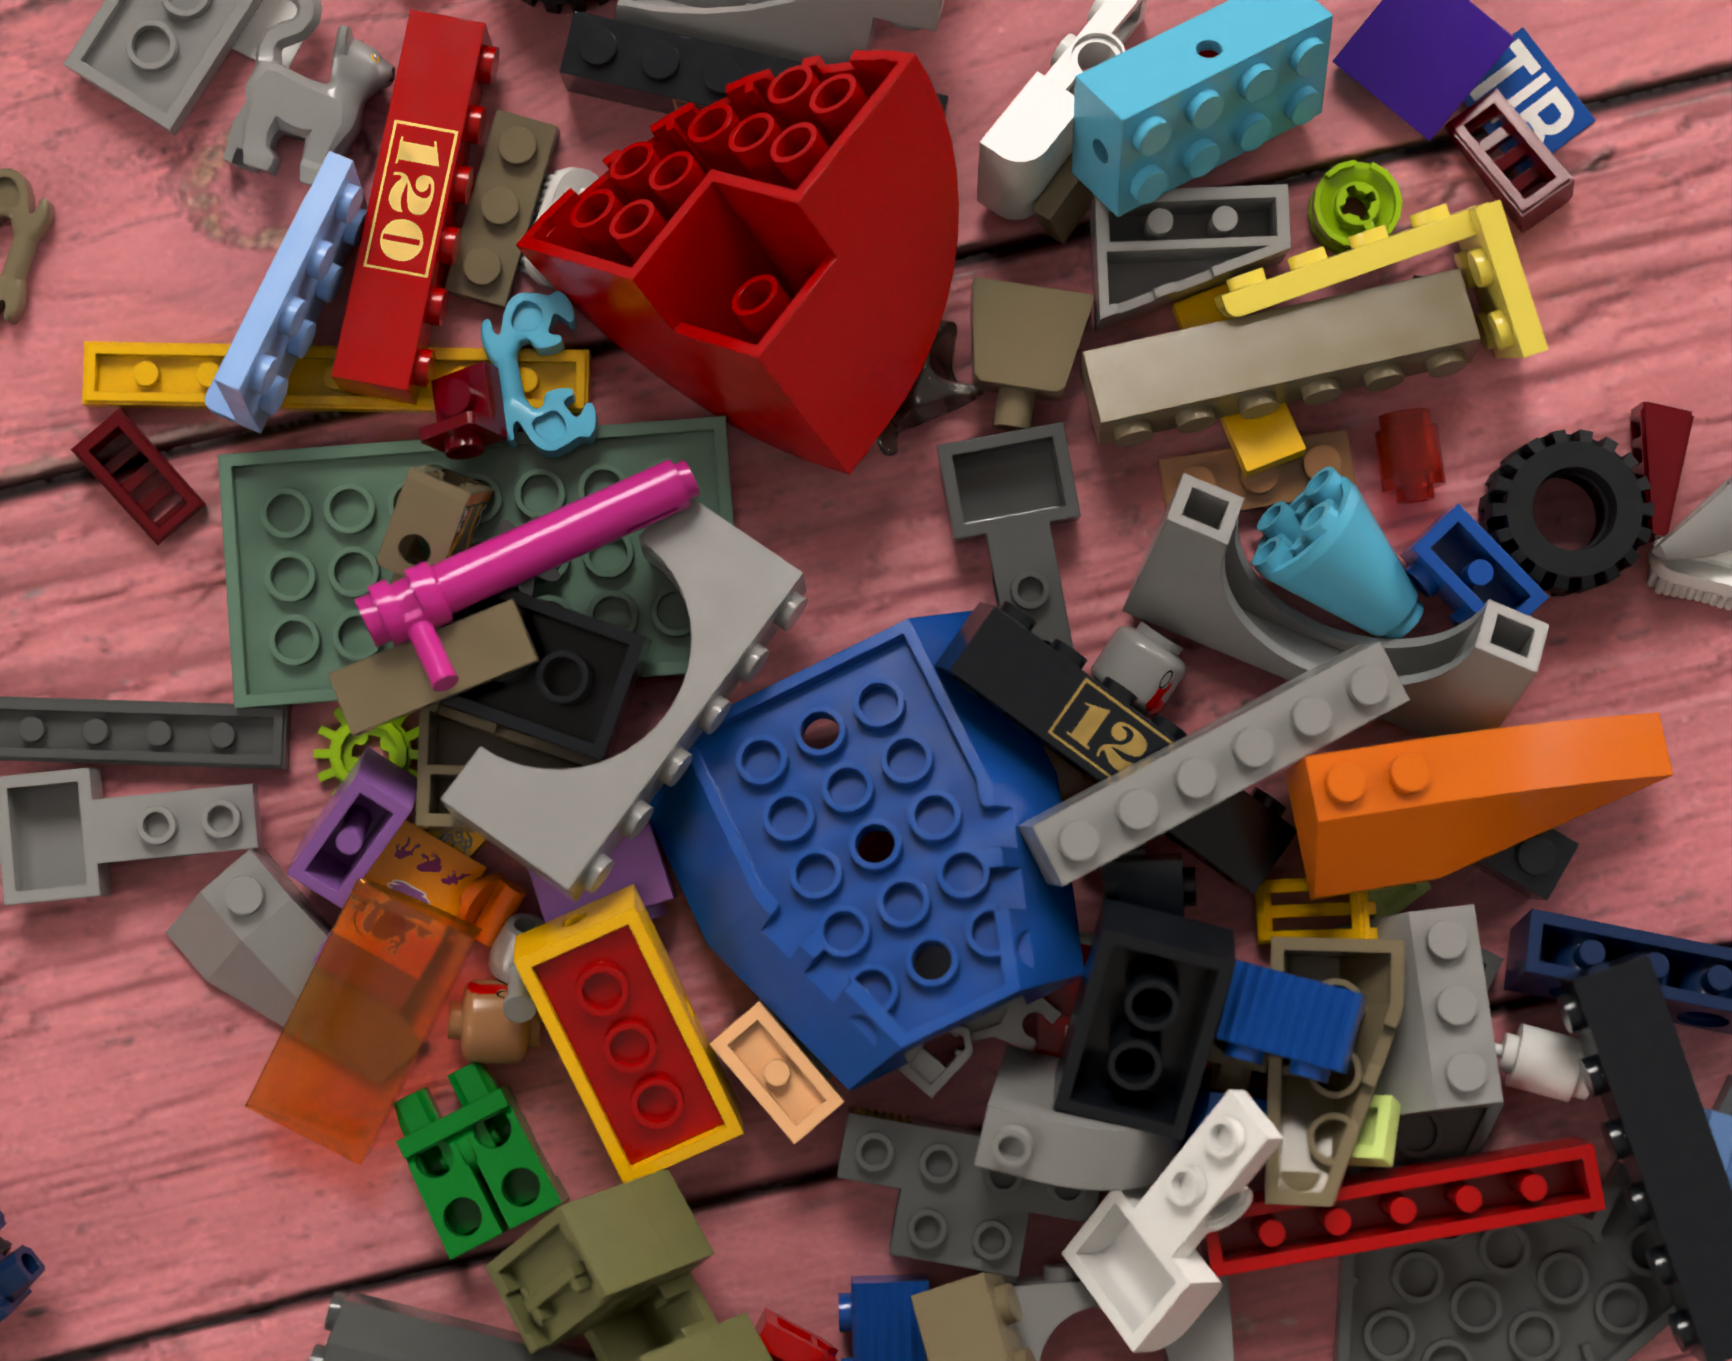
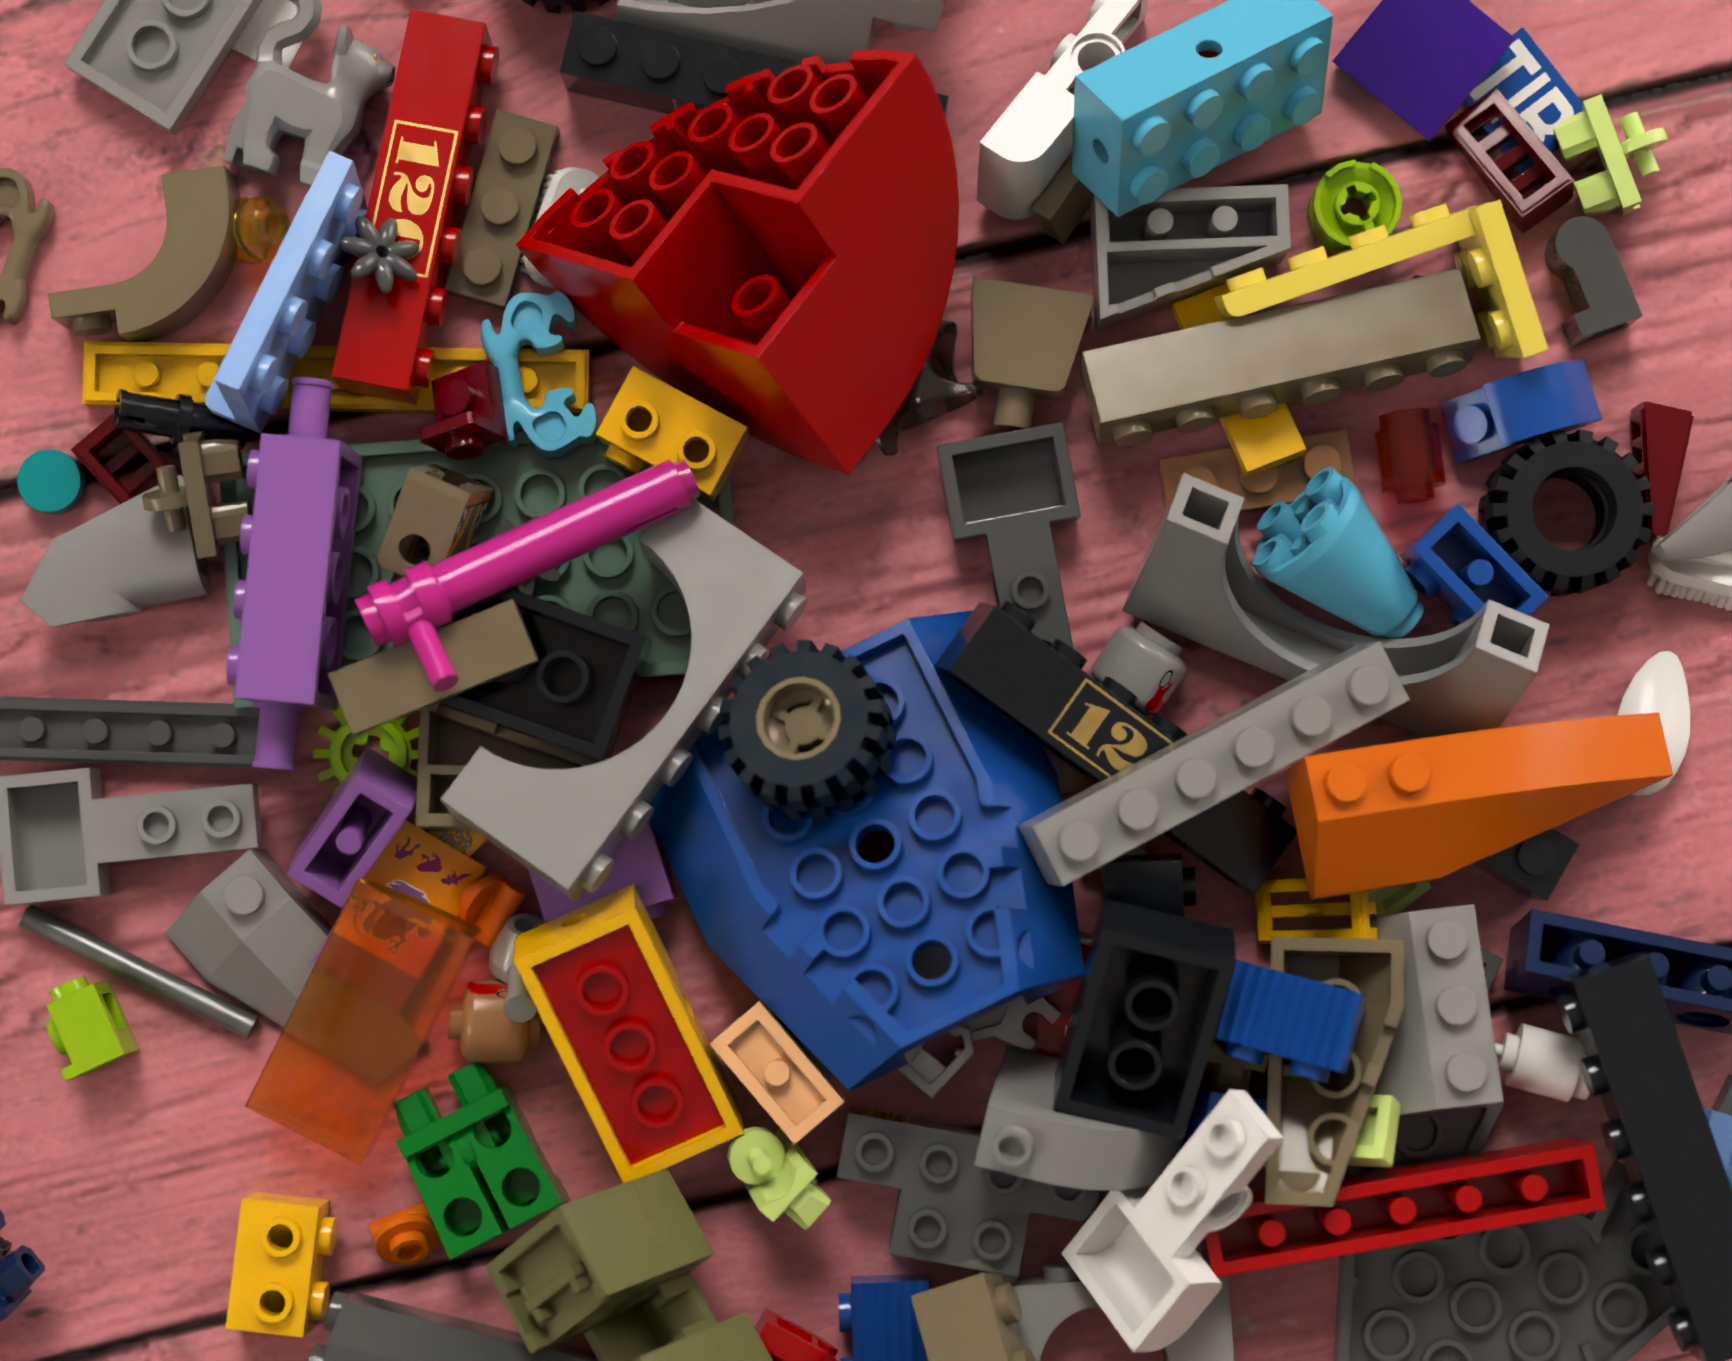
none -> teal tile [17,449,86,515]
none -> flat silver bar [19,905,260,1040]
none -> light grey panel [20,475,211,627]
none -> lime brick [46,975,140,1081]
none -> dark tan arch [48,165,242,342]
none -> black pin [113,389,249,450]
none -> dark tan hips [142,431,252,559]
none -> yellow brick [225,1191,338,1338]
none -> medium lavender brick [226,377,363,770]
none -> clear yellow plate [233,196,291,264]
none -> dark grey plant [339,216,419,294]
none -> orange plate [369,1201,440,1265]
none -> yellow brick [596,366,750,502]
none -> black wheel [718,640,896,821]
none -> yellowish green hips [727,1126,831,1230]
none -> blue brick [1439,359,1602,464]
none -> dark grey leg [1544,216,1643,348]
none -> yellowish green hips [1553,94,1668,216]
none -> white arm [1617,651,1690,796]

